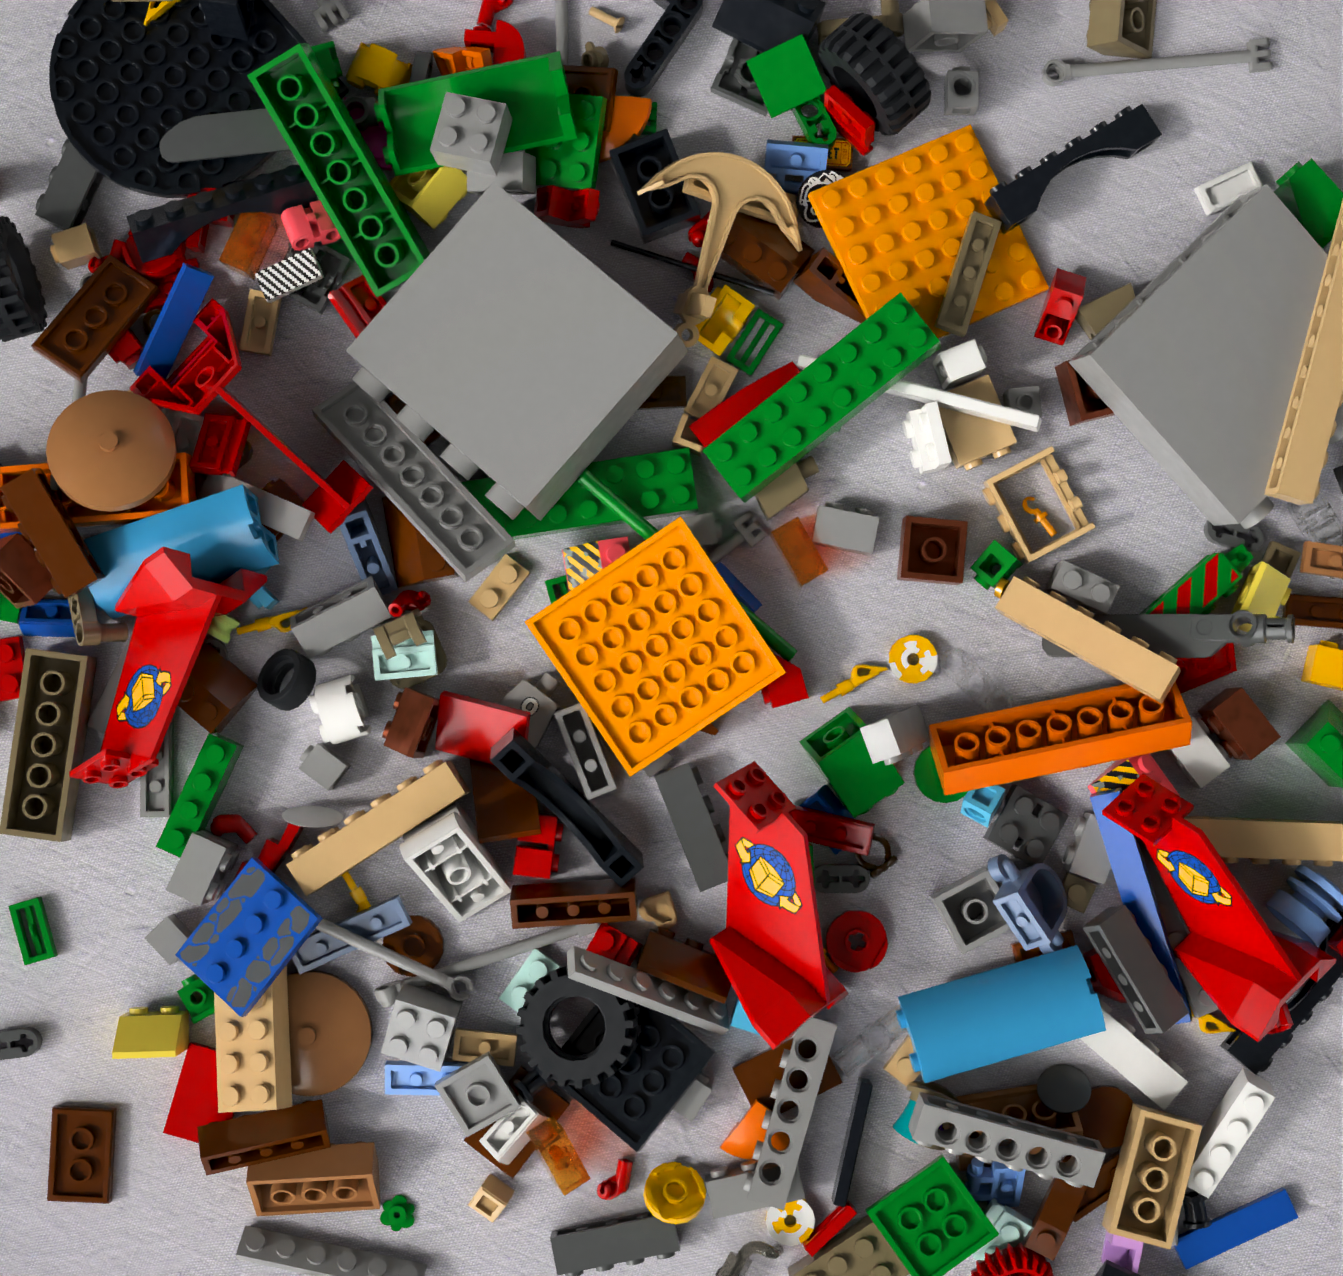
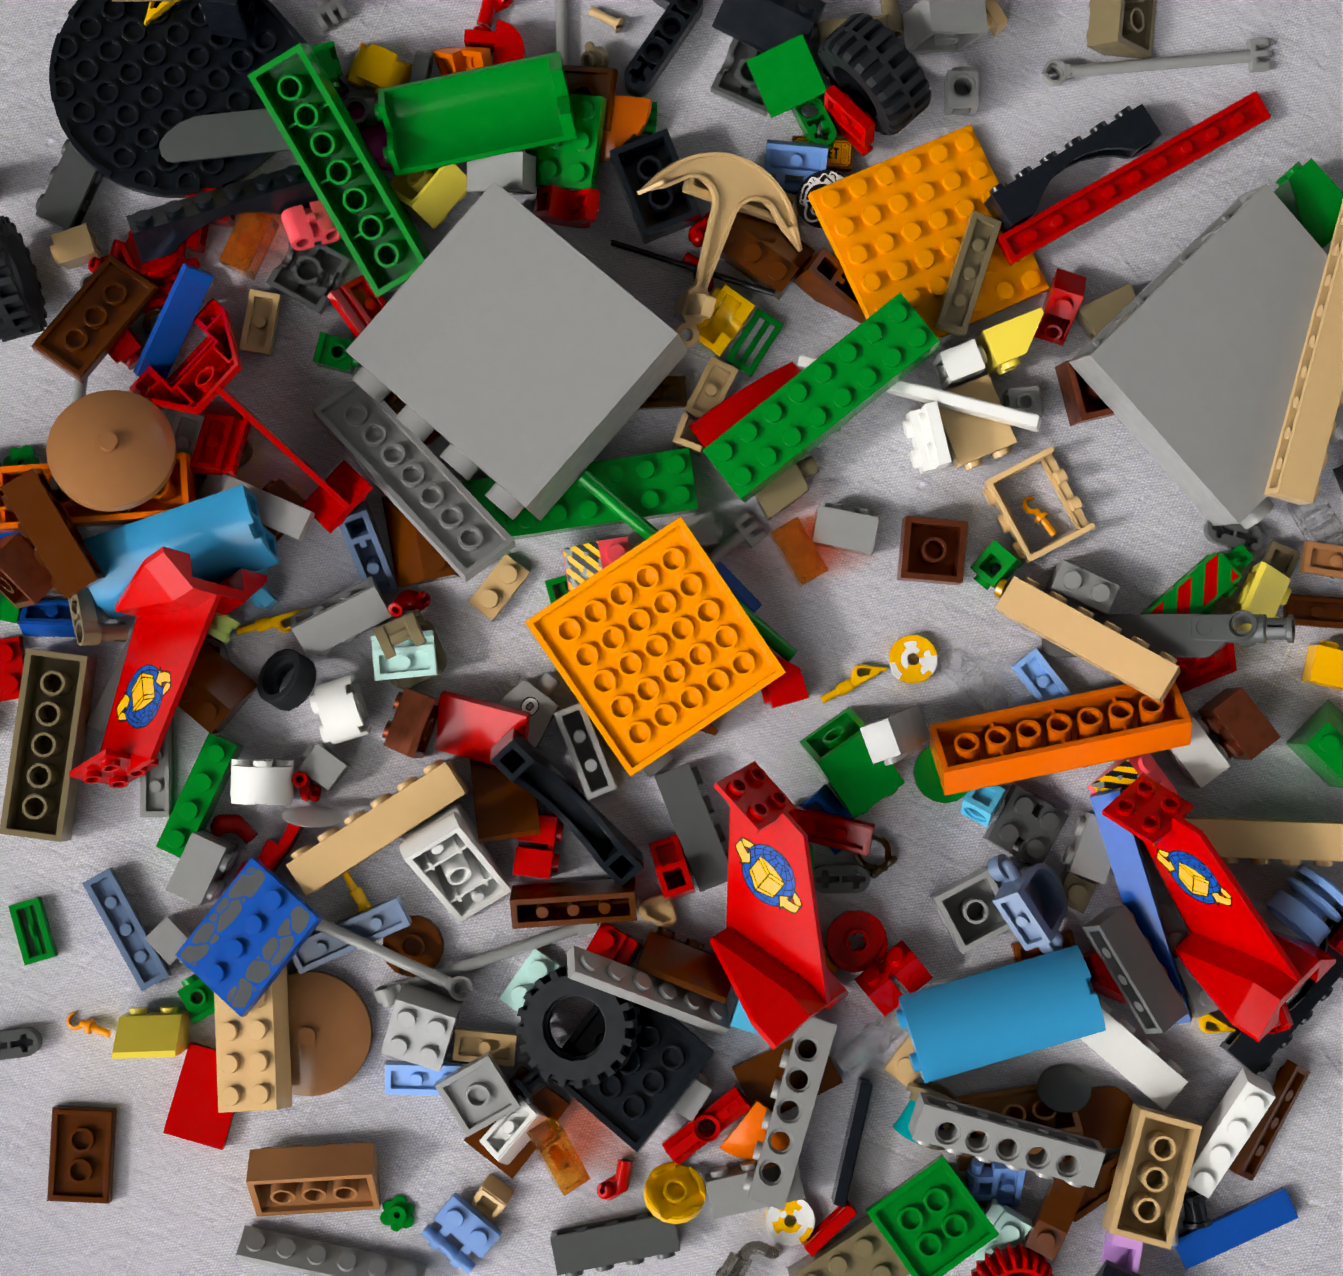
reddish brown brick [197,1099,331,1176] -> none
tile [255,247,324,303] -> none
light grey brick [430,92,513,177] -> none
white tile [1194,161,1263,217] -> none
none -> green plant [3,445,40,466]
none -> light orange hand [66,1012,112,1038]
none -> sand blue plate [82,867,172,991]
none -> white brick [230,759,294,805]
none -> red arm [292,772,321,802]
none -> green brick [313,331,360,375]
none -> medium blue plate [421,1192,502,1274]
none -> red brick [648,834,695,901]
none -> red piece [662,1085,752,1165]
none -> red piece [854,940,933,1017]
none -> light yellow slope [975,307,1044,376]
none -> red plate [996,91,1271,266]
none -> light blue plate [1010,648,1072,702]
none -> reddish brown plate [1229,1059,1310,1181]

